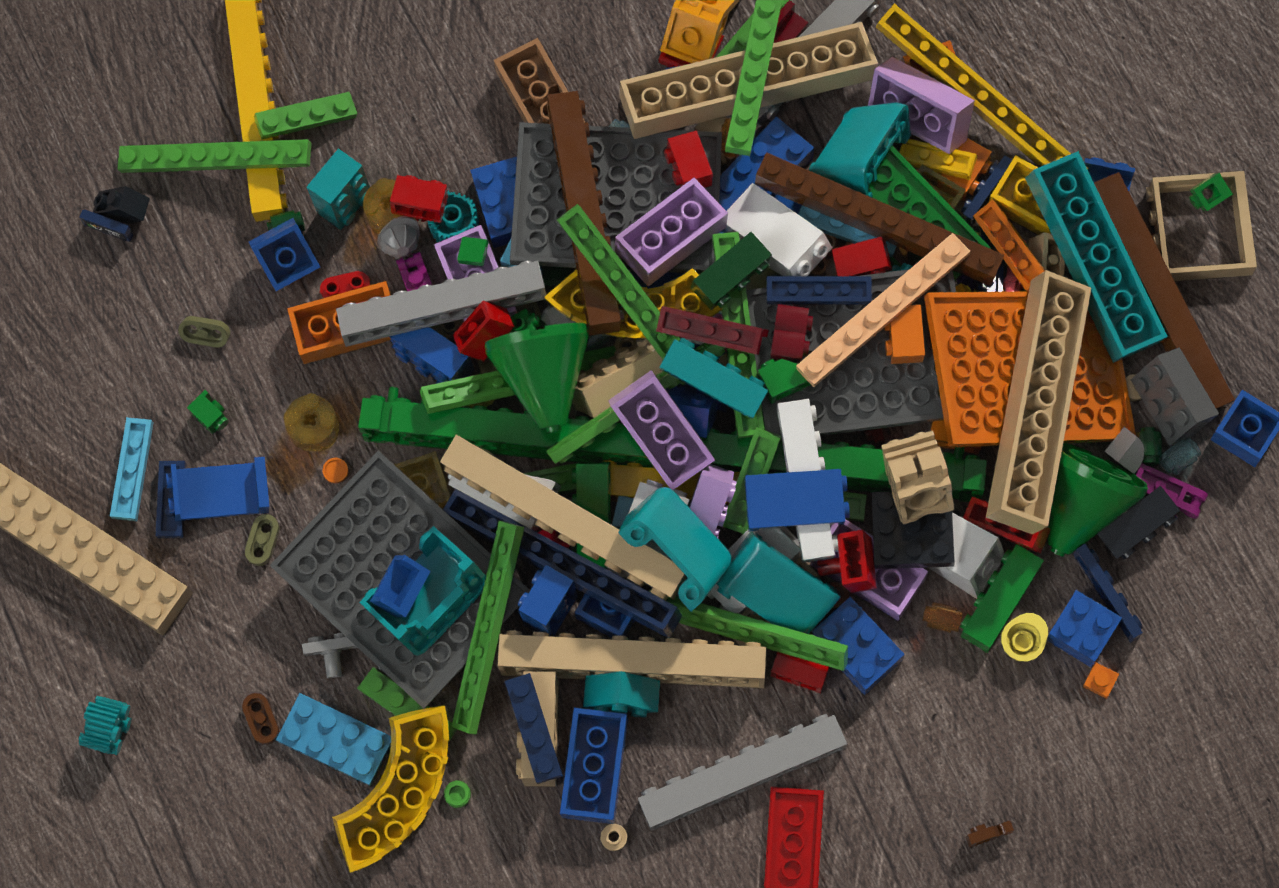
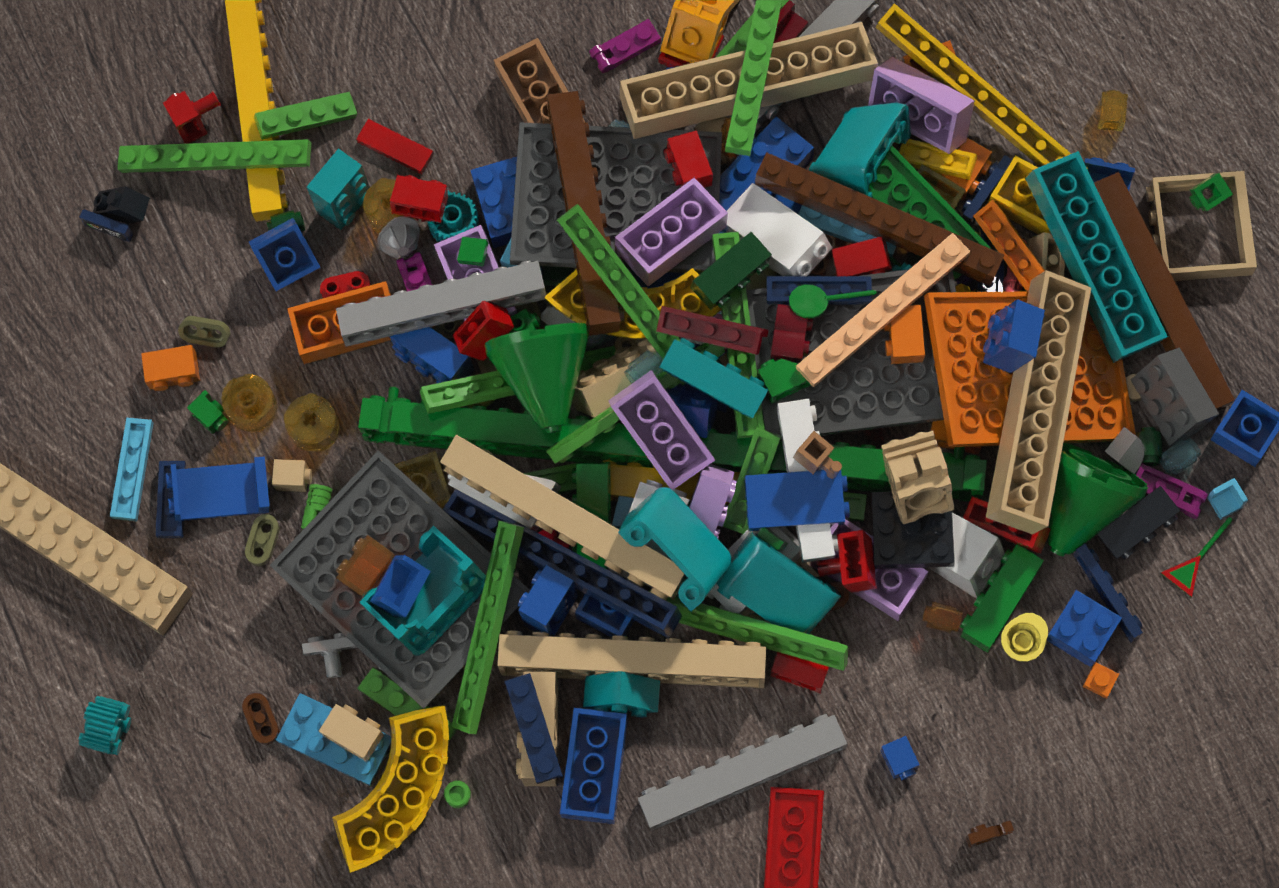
orange piece [322,458,349,484] -> none
tan plate [600,824,627,851] -> none
blue brick [811,597,905,695] -> none
none -> orange brick [141,345,200,391]
none -> red brick [163,91,221,144]
none -> clear yellow brick [221,374,277,432]
none -> tan brick [272,459,312,492]
none -> bright green hinge [301,484,332,529]
none -> tan brick [319,704,384,762]
none -> clear orange brick [336,535,395,598]
none -> red tile [356,119,434,175]
none -> magenta plate [589,19,661,73]
none -> clear light blue brick [624,350,663,384]
none -> green tile [758,528,789,551]
none -> green piece [789,285,877,318]
none -> medium nougat brick [793,431,842,479]
none -> blue brick [880,736,919,781]
none -> blue brick [983,299,1045,373]
none -> clear yellow brick [1097,90,1128,131]
none -> piece [1161,517,1233,598]
none -> medium azure panel [1207,478,1248,520]

